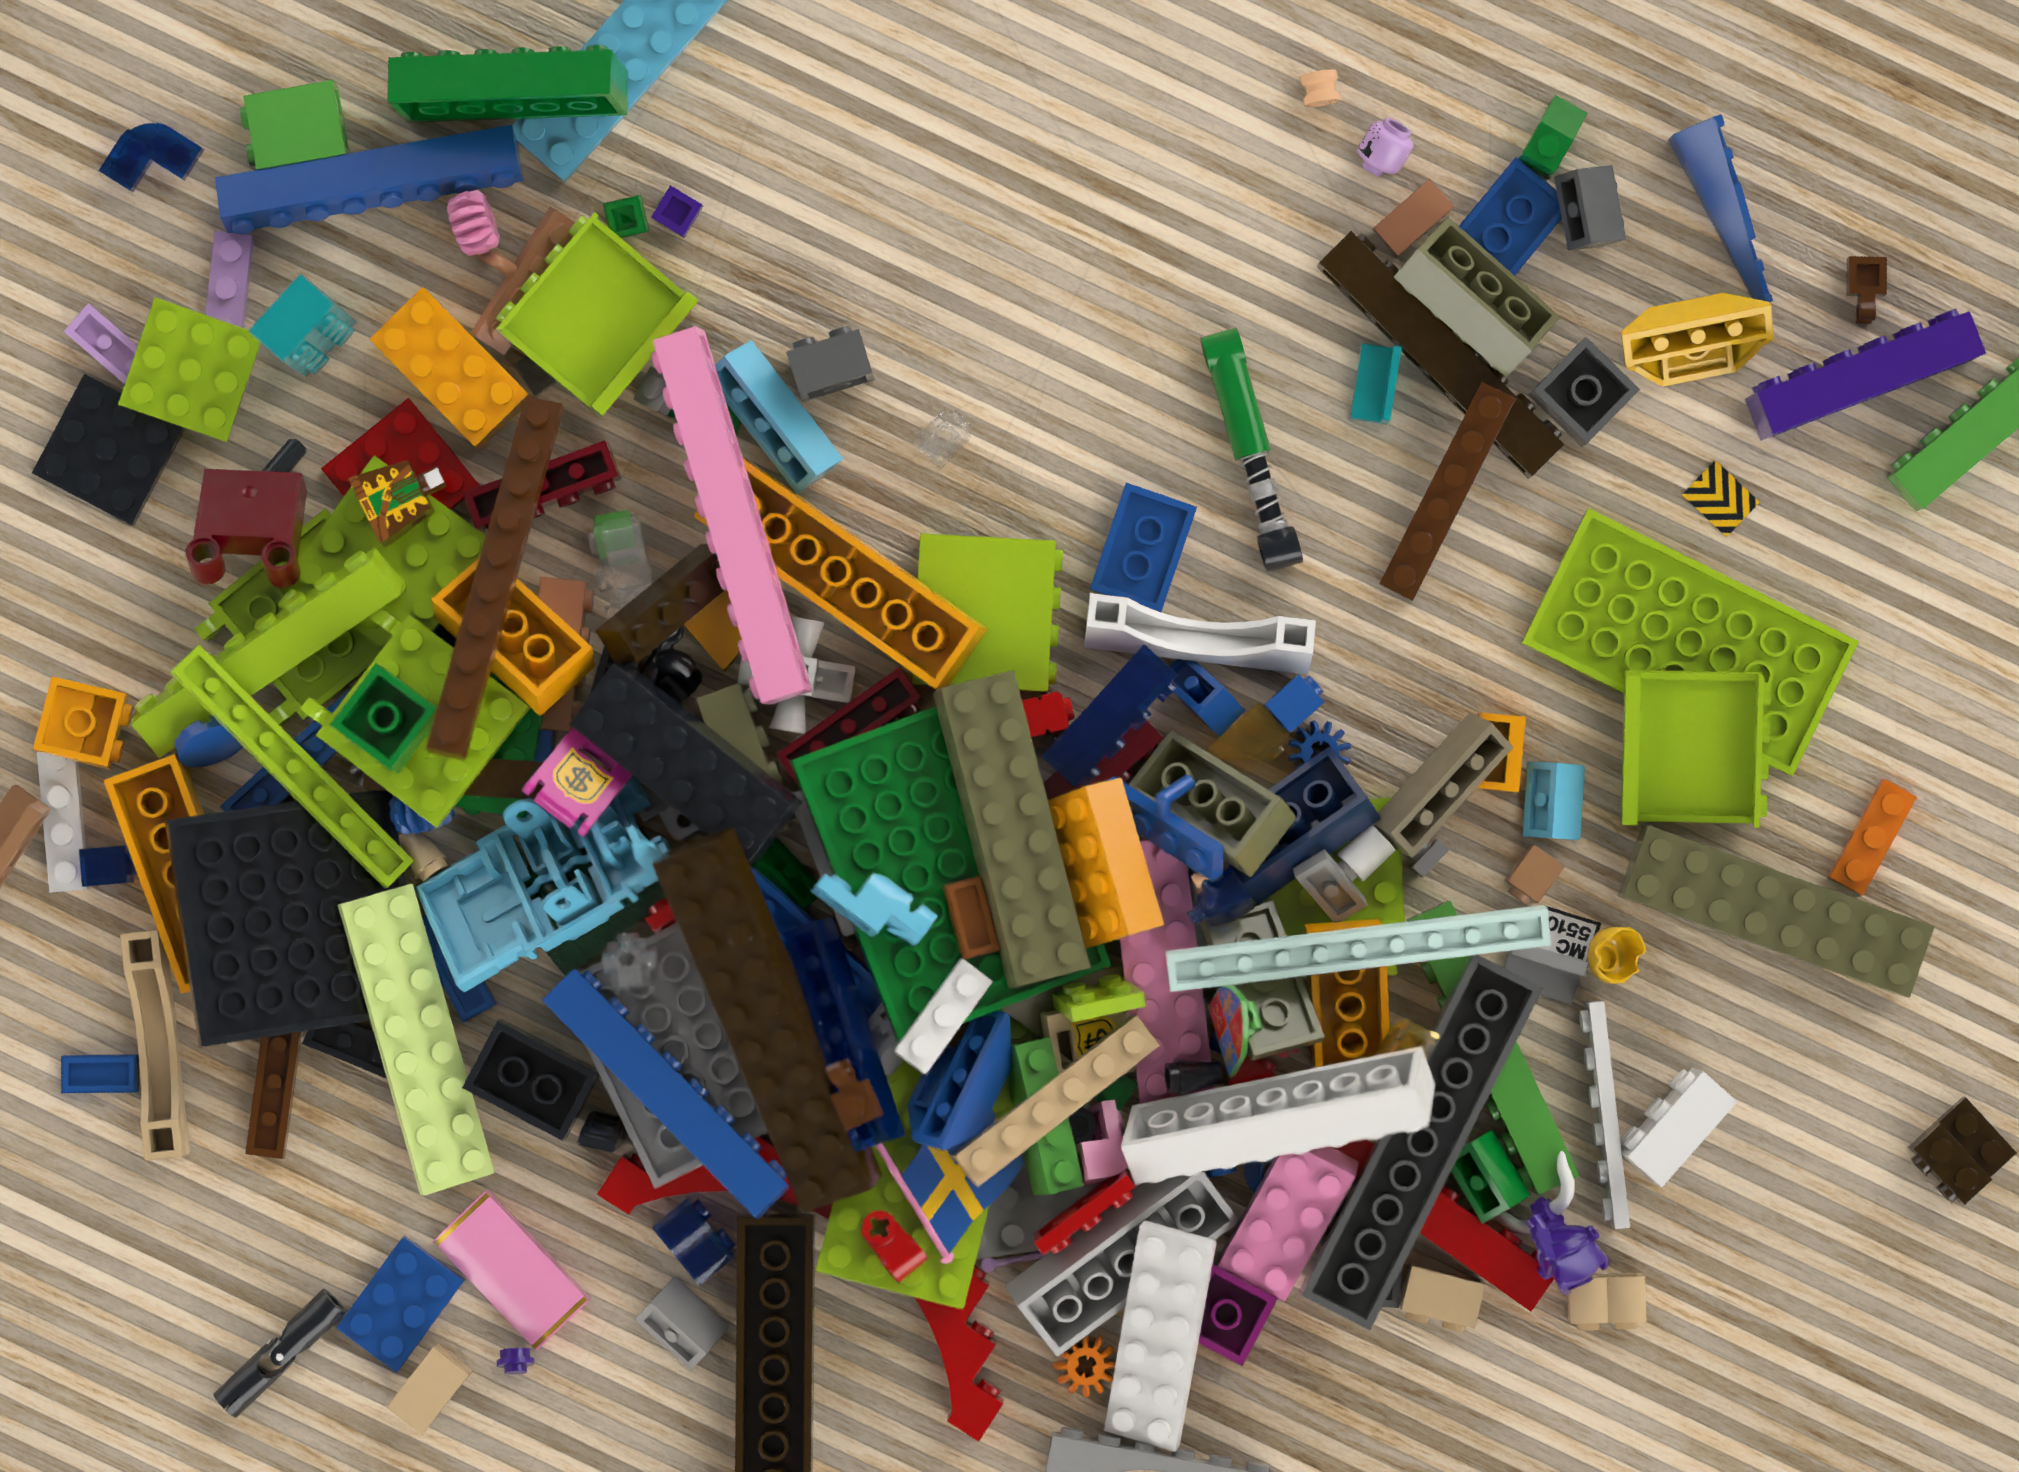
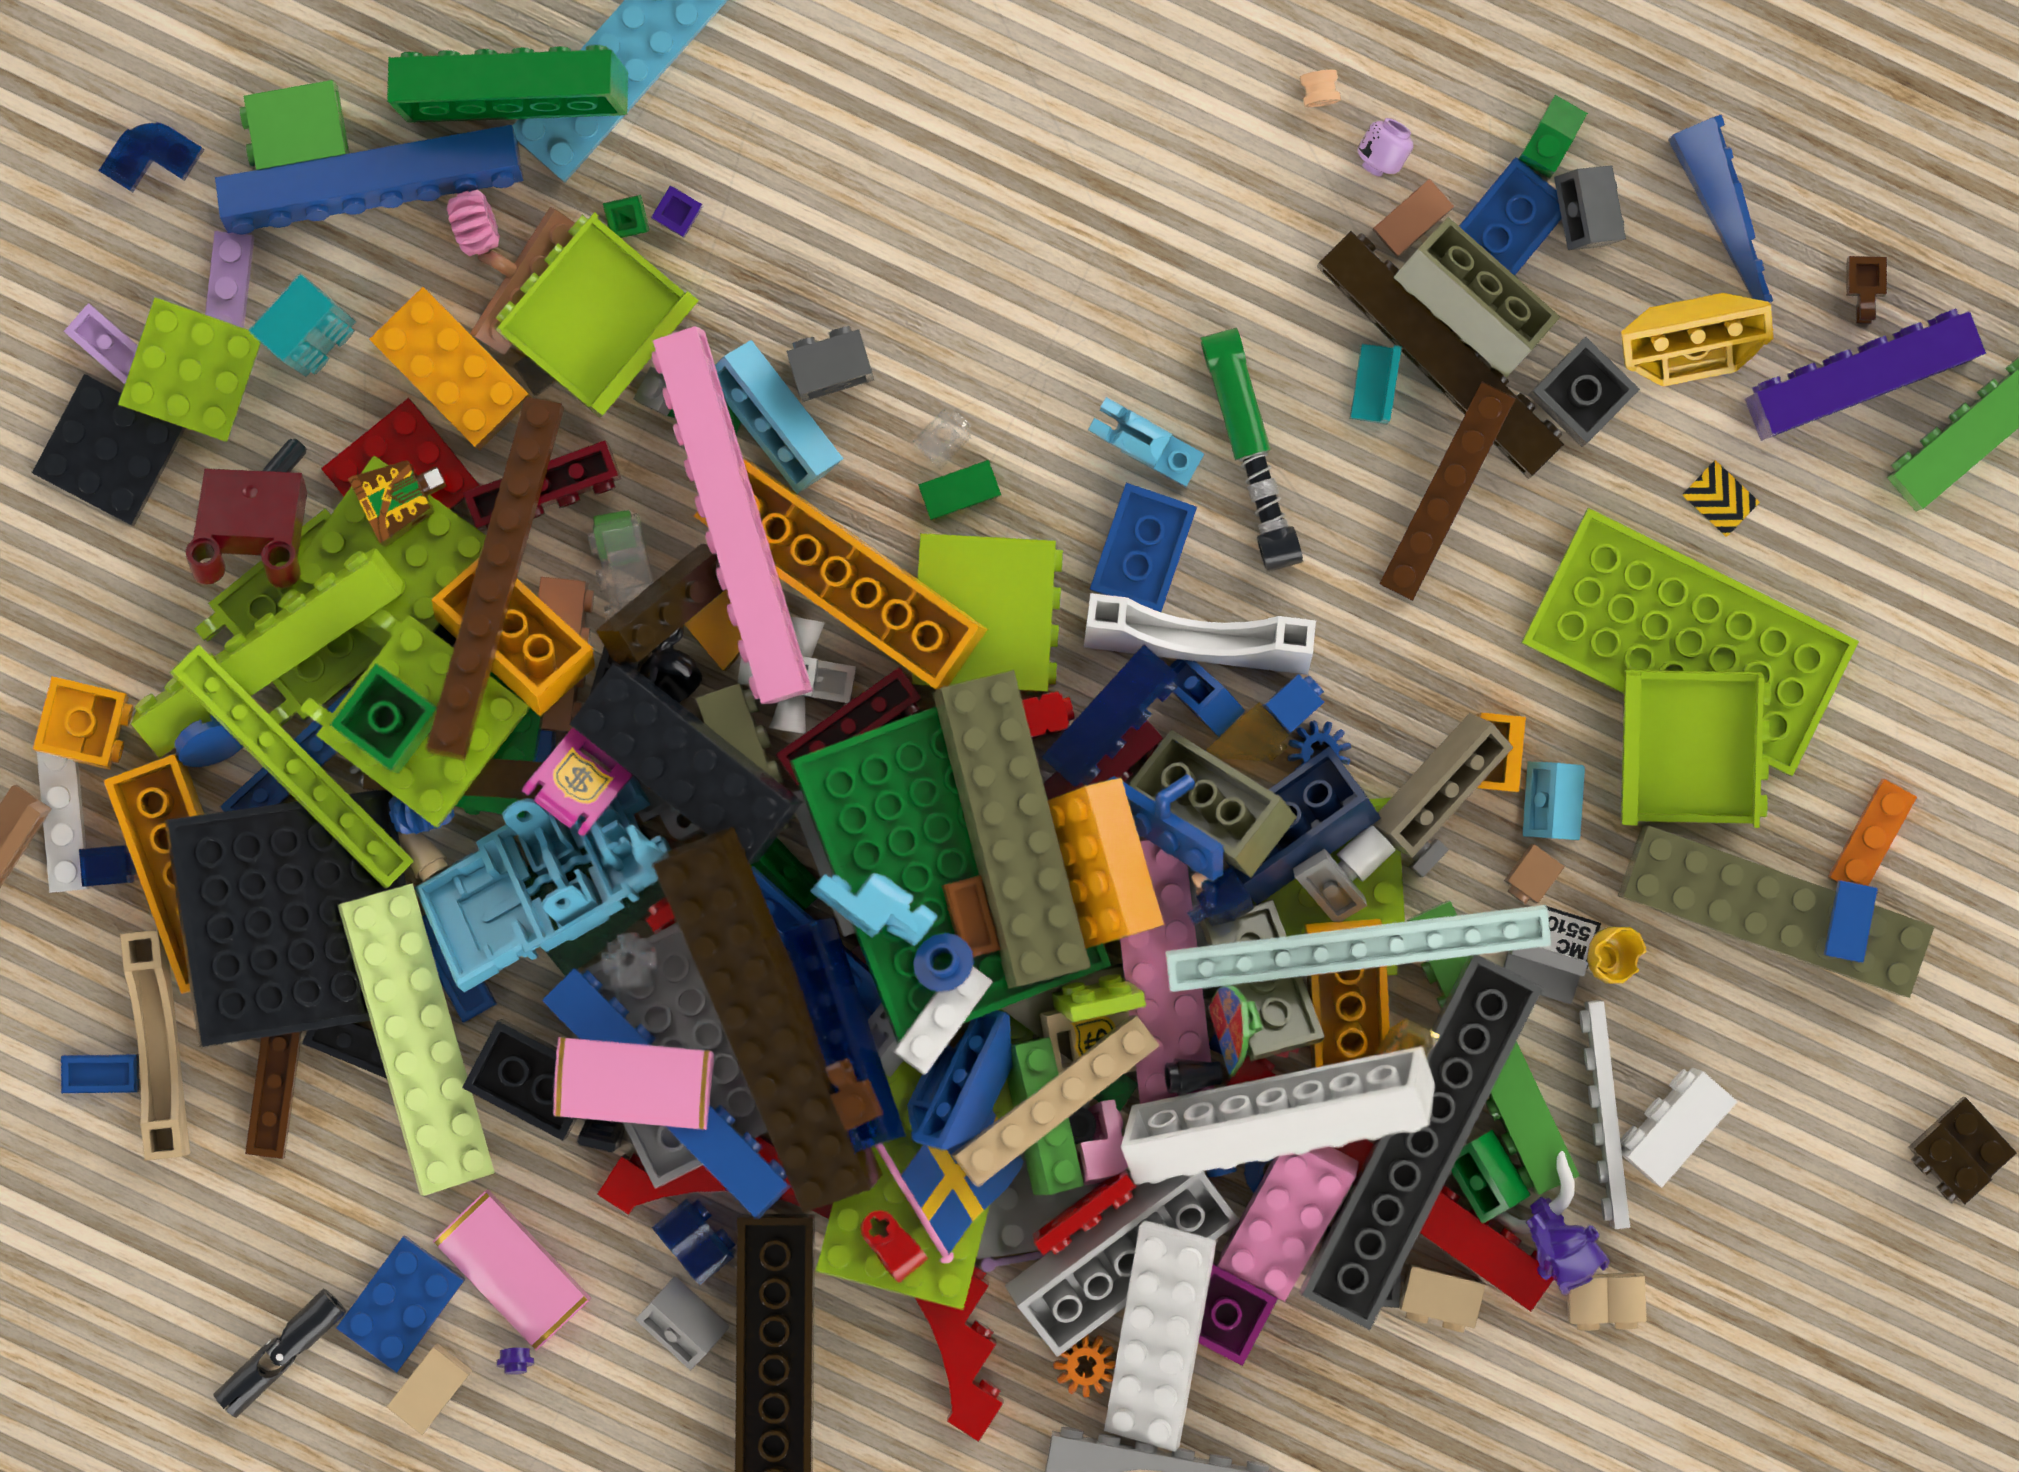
none -> bright pink slope [554,1037,714,1130]
none -> blue piece [914,933,974,992]
none -> green tile [918,460,1001,521]
none -> medium azure plate [1088,397,1204,487]
none -> blue tile [1824,880,1878,963]

